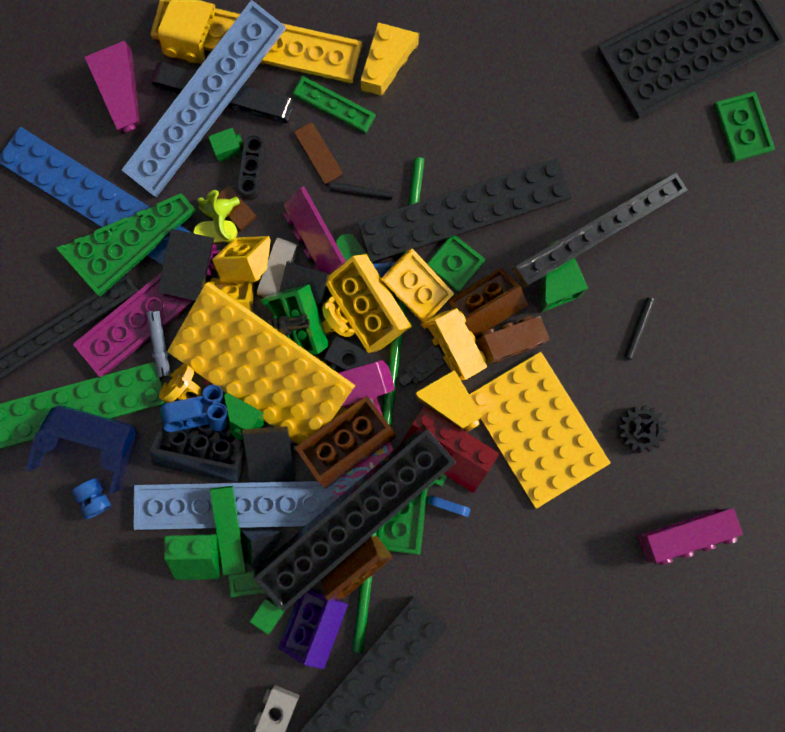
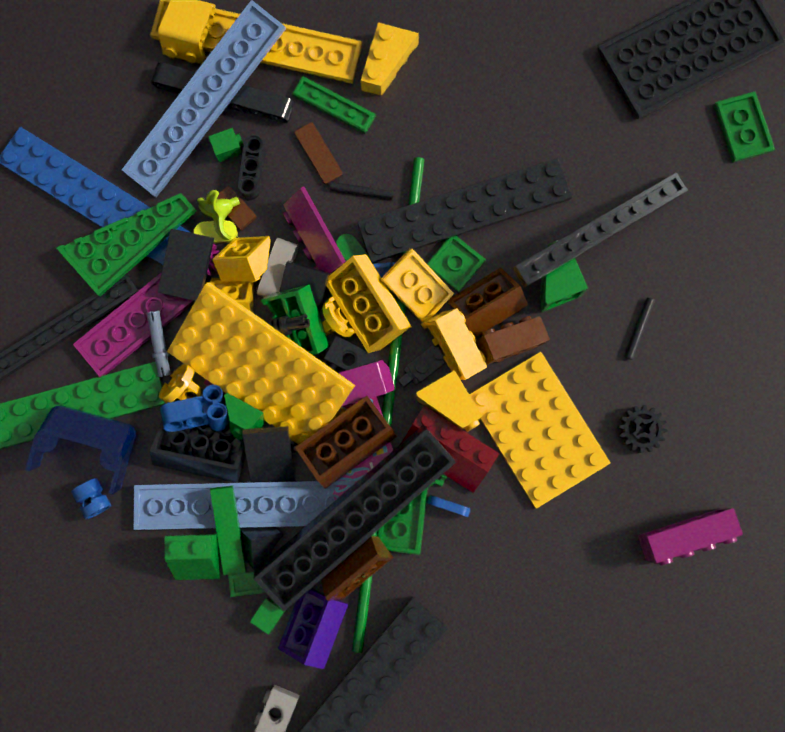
magenta slope [85,41,140,133] -> none

